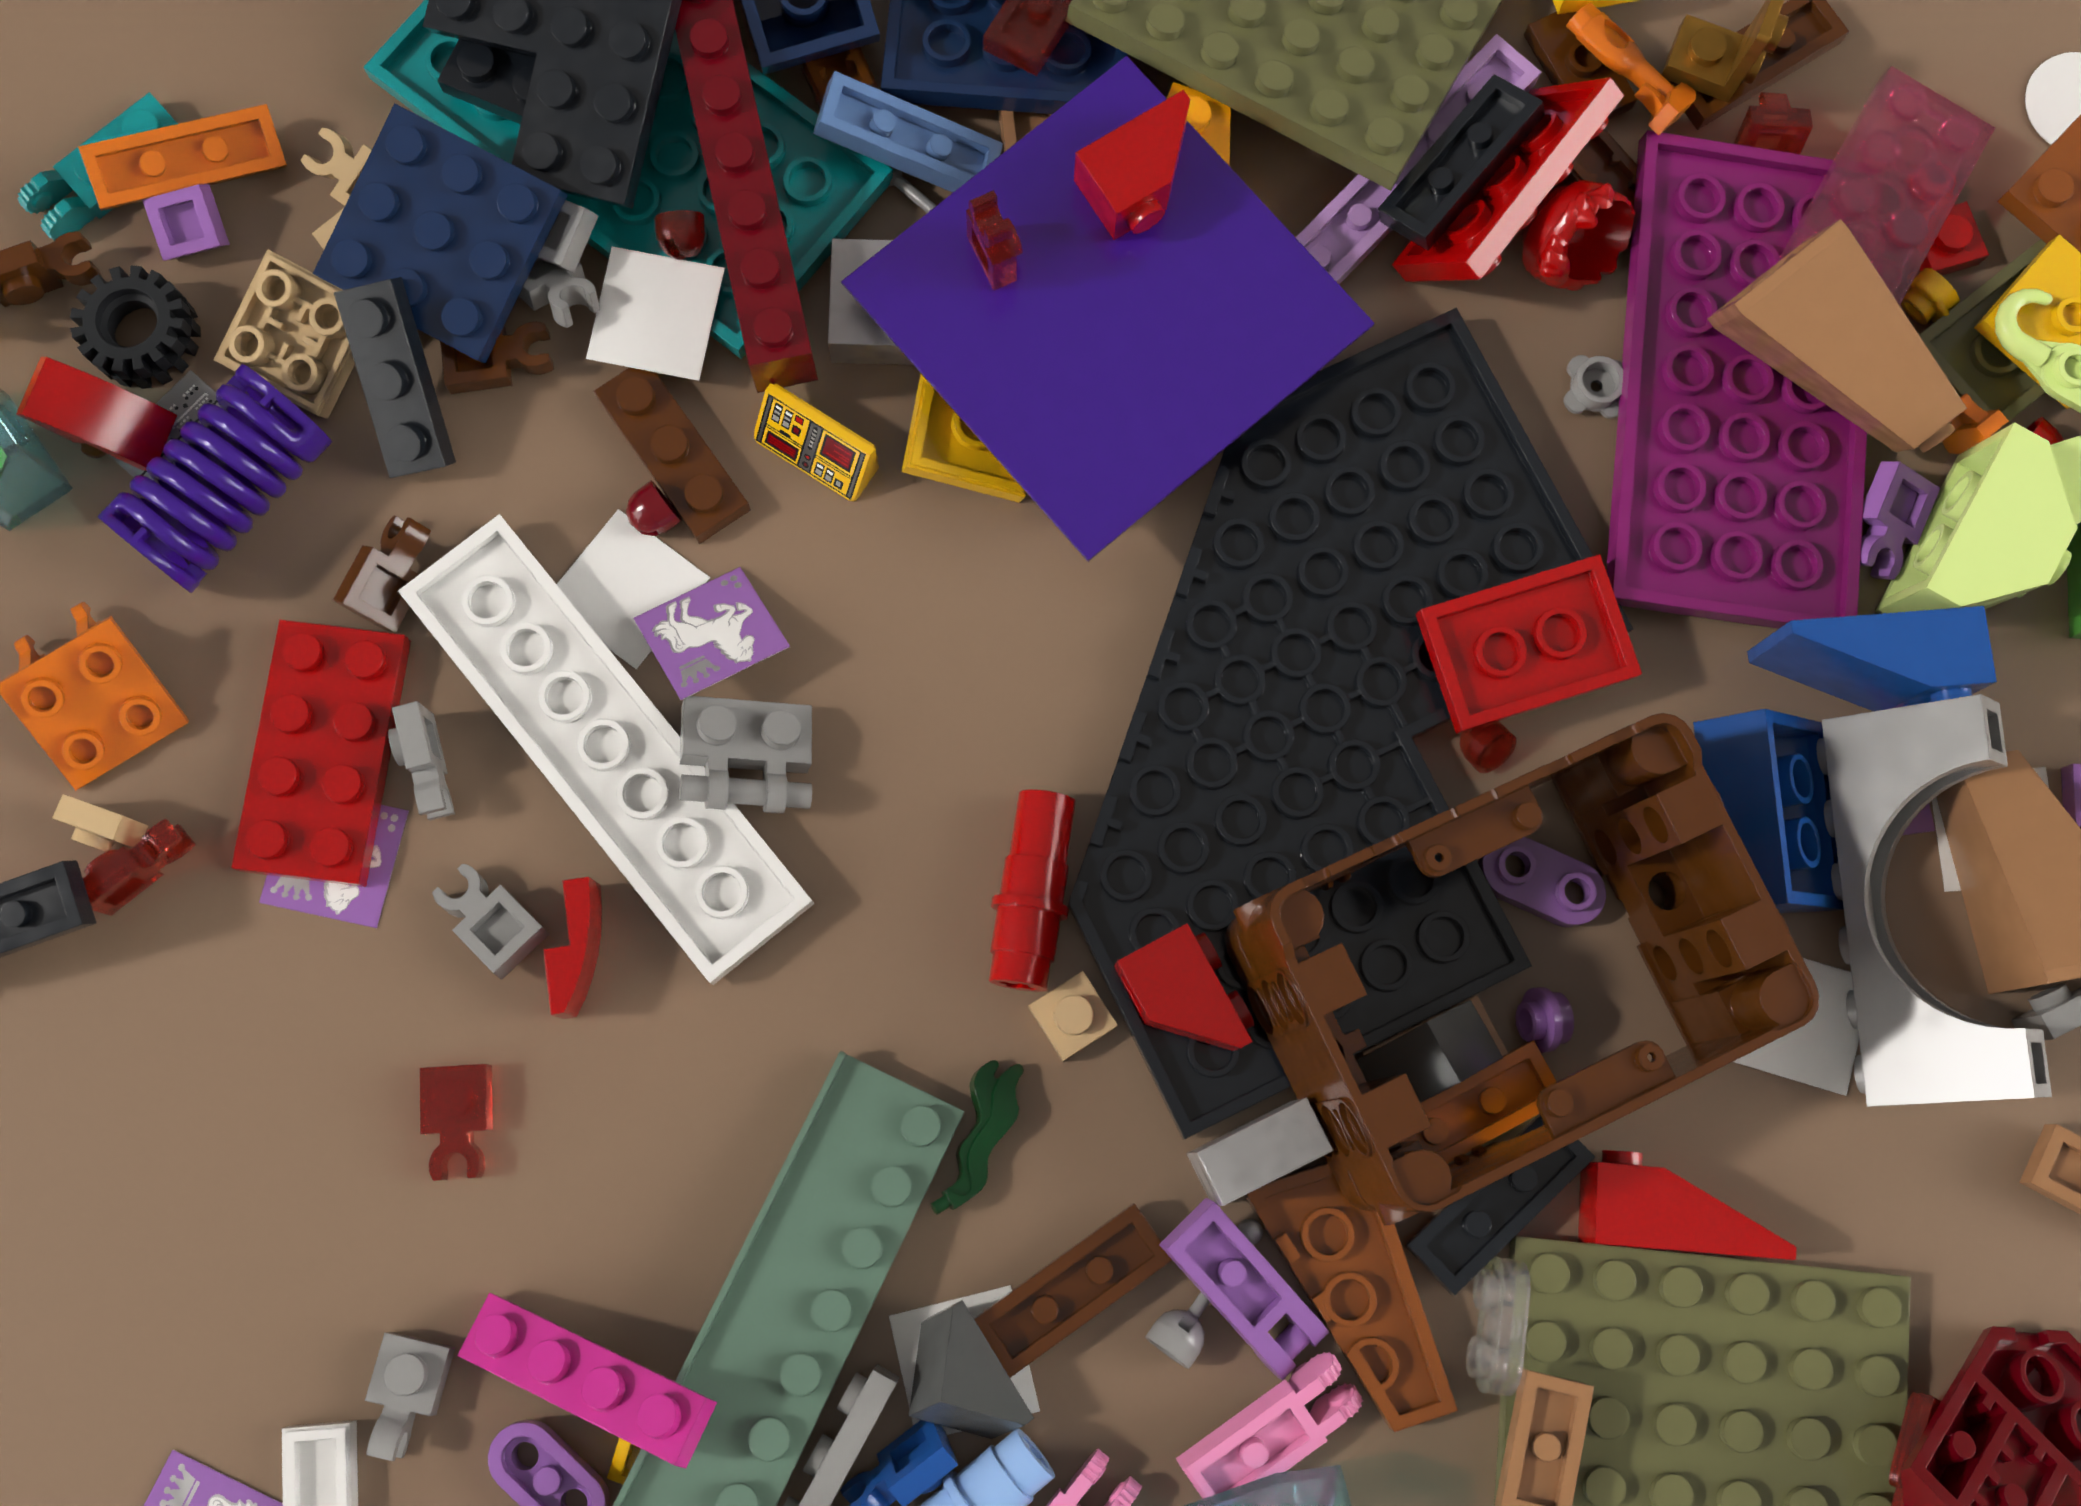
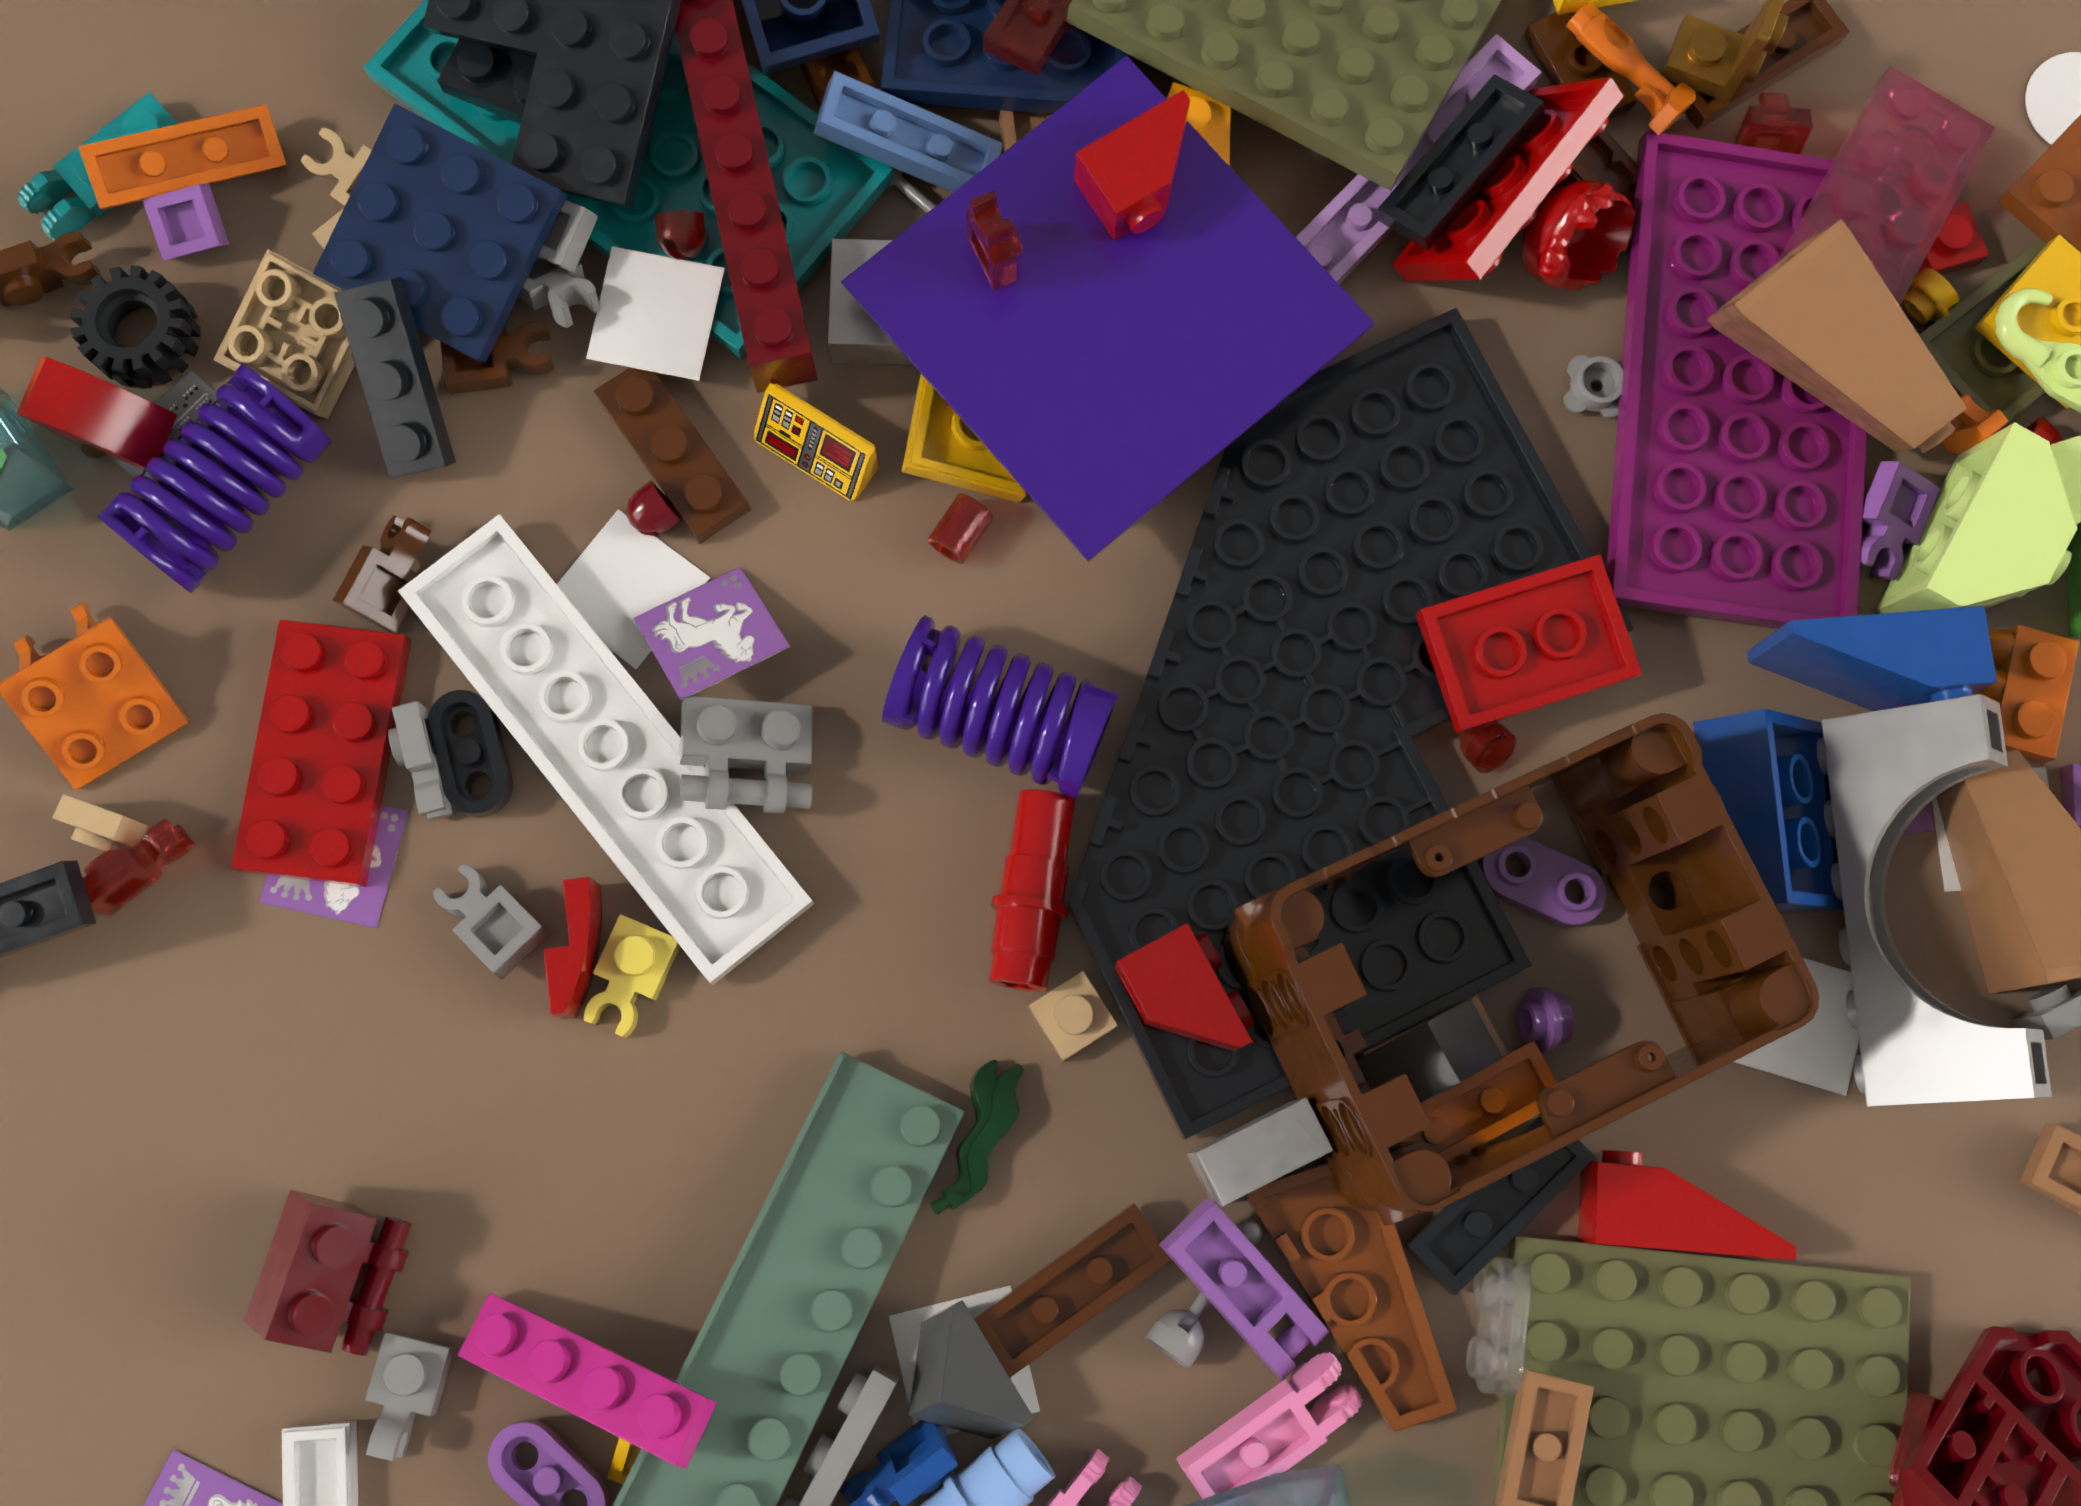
clear red plate [420,1064,493,1181] -> none
none -> dark red brick [244,1189,411,1356]
none -> black plate [428,690,513,817]
none -> light yellow plate [584,914,681,1038]
none -> dark purple piece [882,615,1119,799]
none -> clear red hinge [927,493,994,564]
none -> orange plate [1973,624,2079,764]

